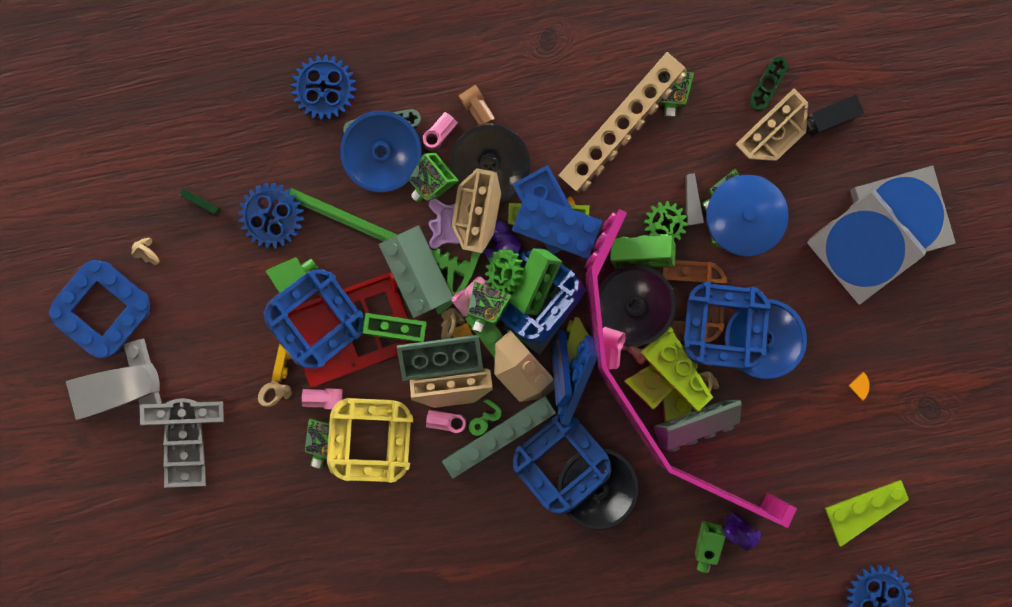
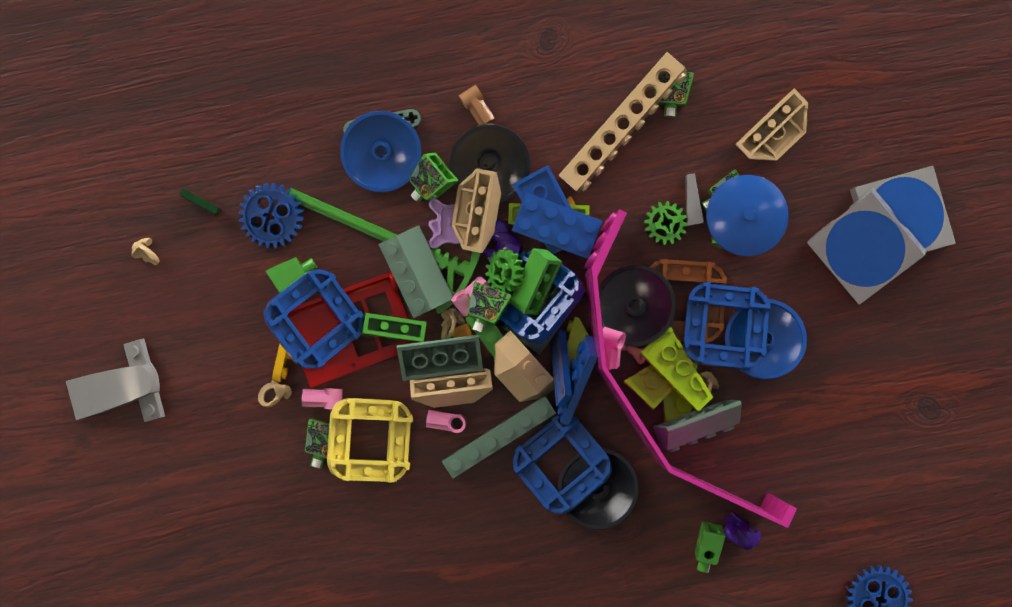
blue plate [49,260,150,358] -> none
light grey slope [140,398,224,488] -> none
blue gear [291,55,357,121] -> none
bright pink piece [423,112,458,151] -> none
bright green leg [469,399,501,436] -> none
bright green brick [610,234,676,269] -> none
dark green beam [749,57,788,111] -> none
black brick [806,94,864,137] -> none
lime wing [825,480,909,547] -> none
light orange tile [848,372,869,401] -> none

